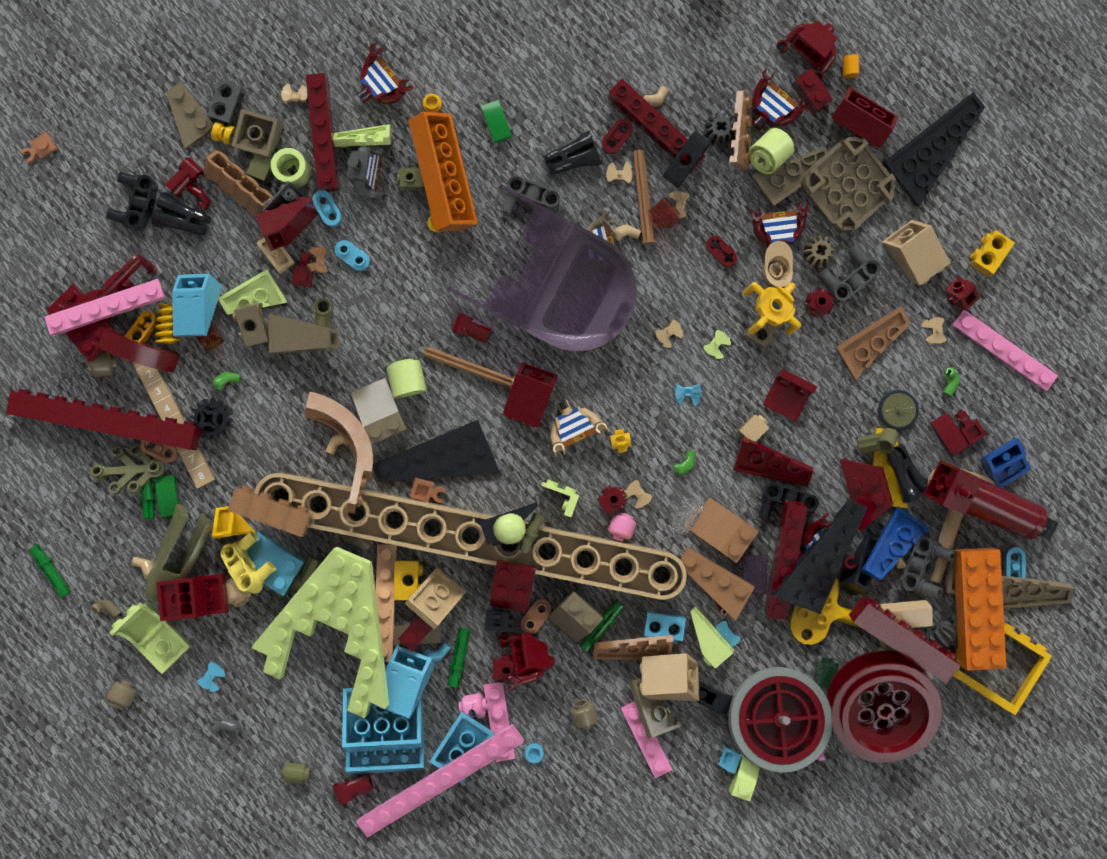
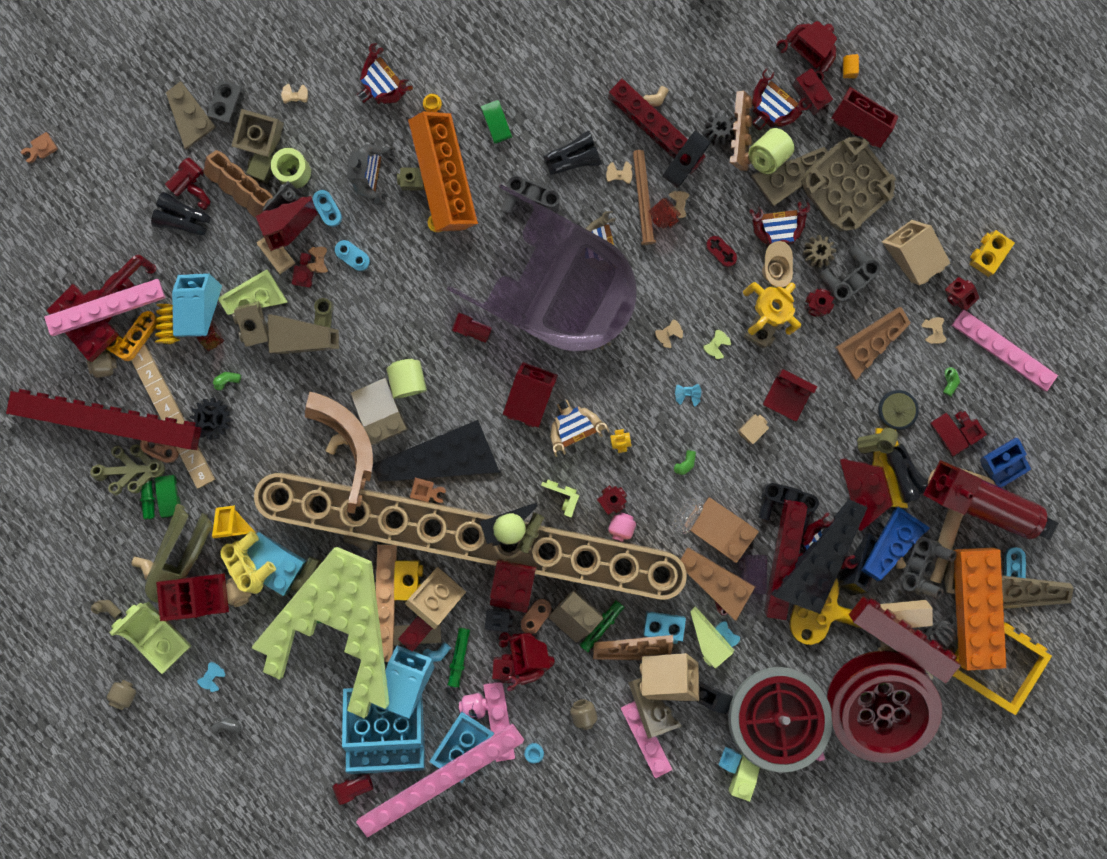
green pin [28,544,71,598] -> none
dark red slope [97,328,180,372] -> none
black piece [106,172,158,231] -> none
yellow wheel [211,121,236,146] -> none
medium nougat brick [228,485,313,537] -> none
olive brick [281,763,311,784] -> none
dark red brick [306,73,340,192] -> none
yellowish green wing [333,124,391,148] -> none
medium nougat axle [424,347,515,390] -> none
dark red plate [602,119,633,154] -> none
tan arm [612,224,641,241] -> none
tan piece [624,480,652,508] -> none
dark red wing [733,437,813,487] -> none
clear green brick [814,657,839,686] -> none
black wing [883,92,985,207] -> none

